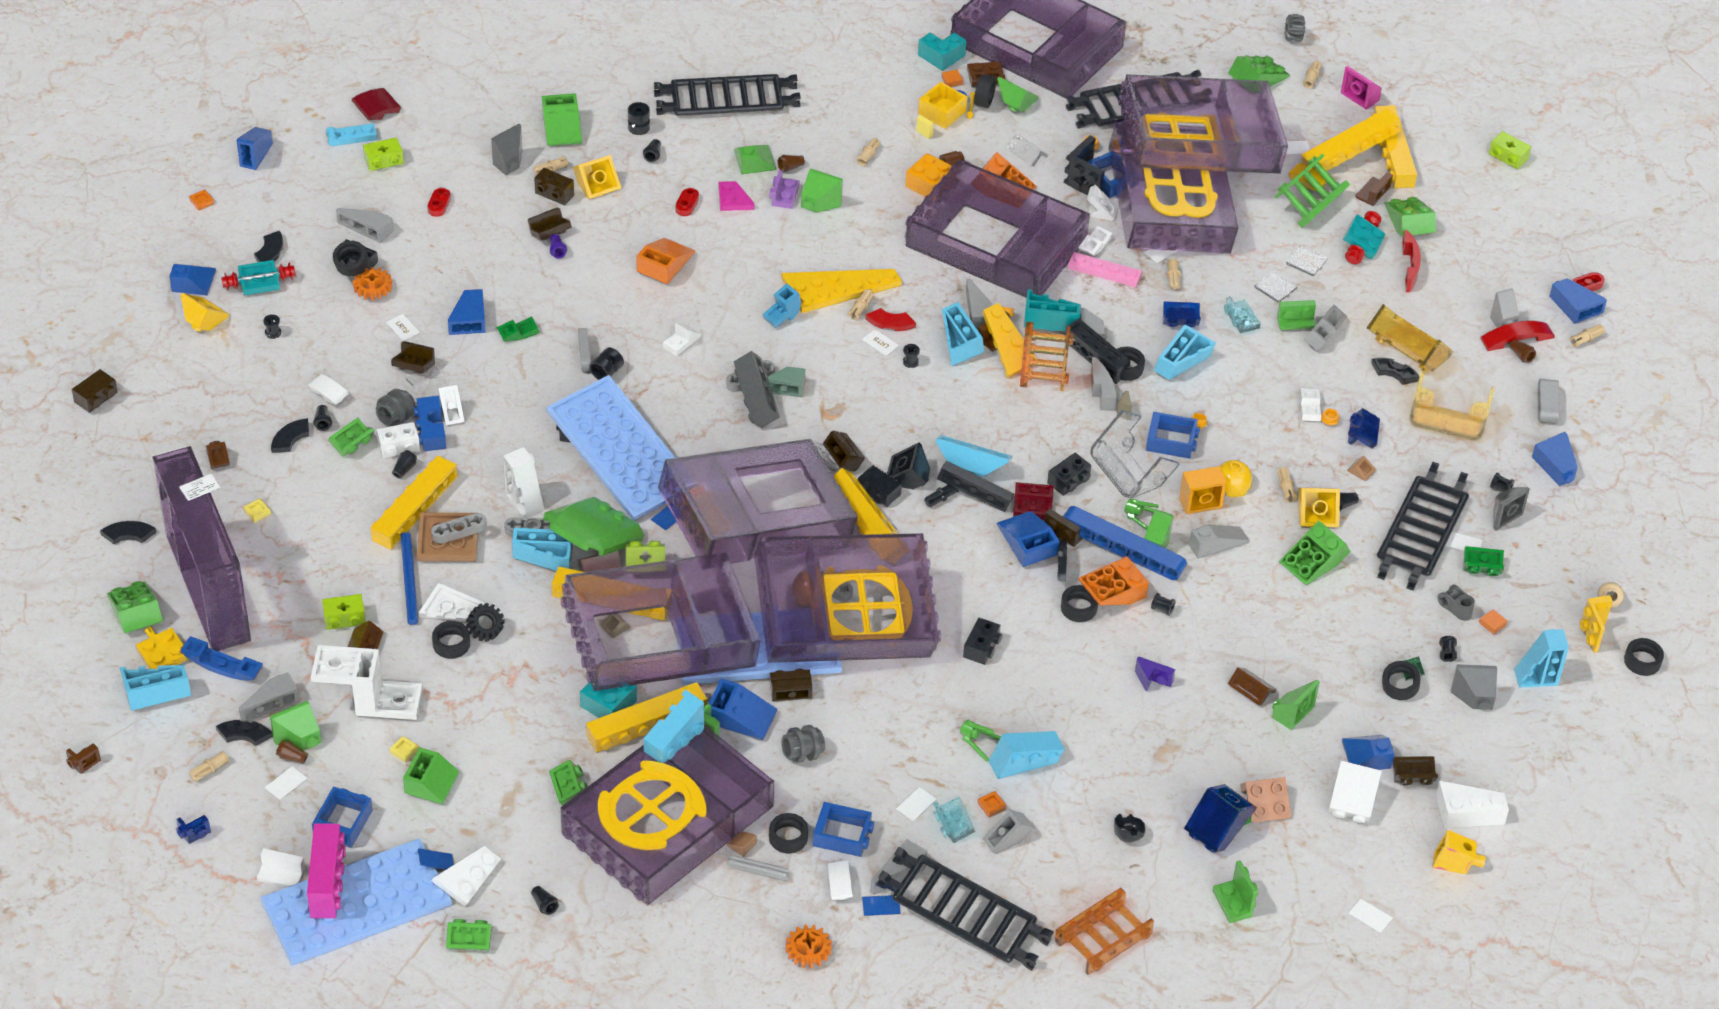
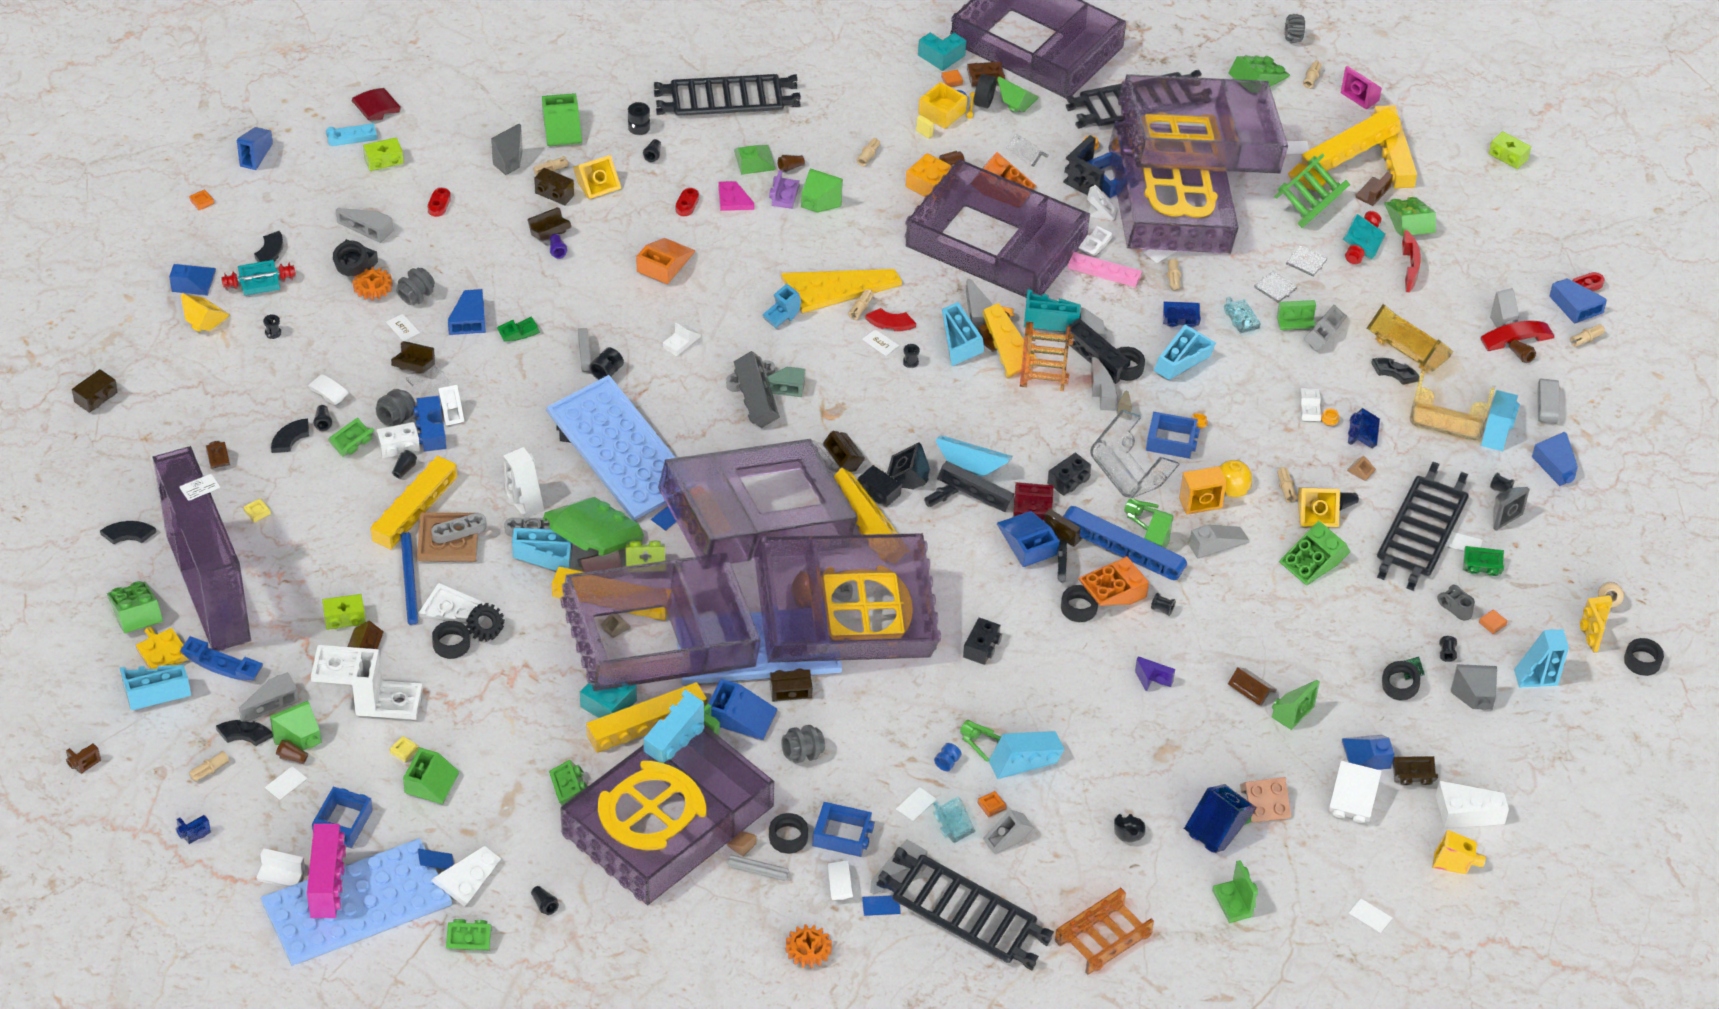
none -> dark grey piece [396,267,435,305]
none -> blue wheel [934,743,962,772]
none -> medium azure wedge [1481,390,1520,451]

